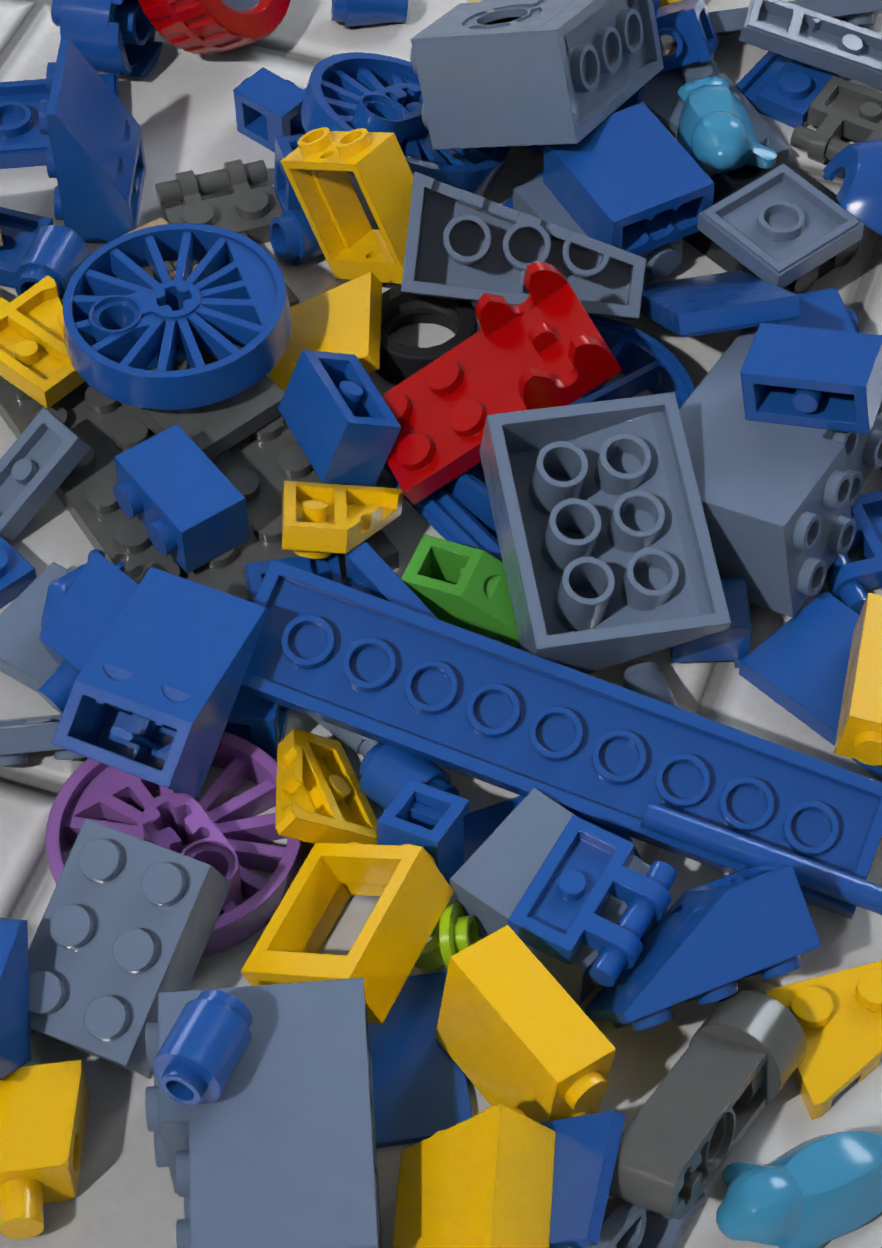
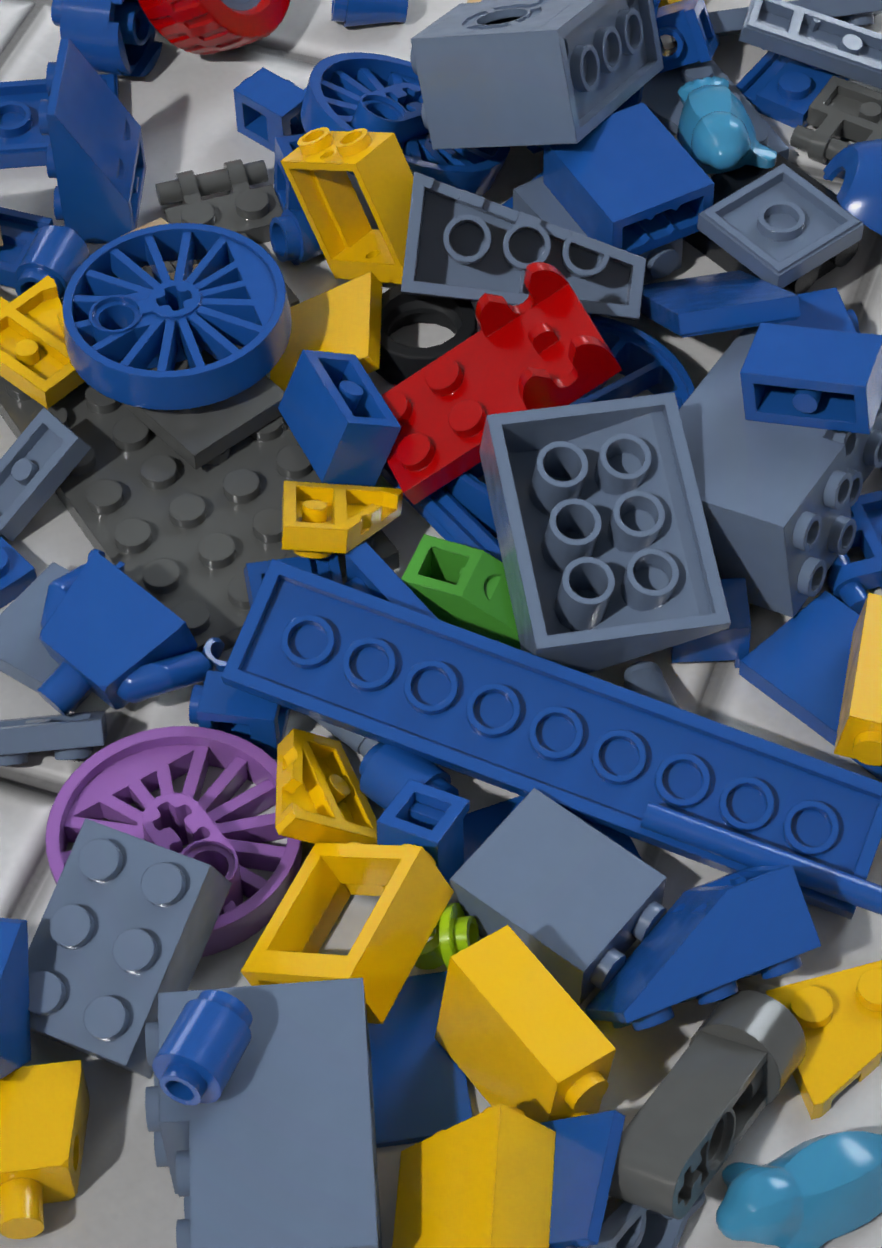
blue slope [51,567,270,798] -> none
blue brick [113,424,250,574] -> none
blue plate [507,815,678,987] -> none

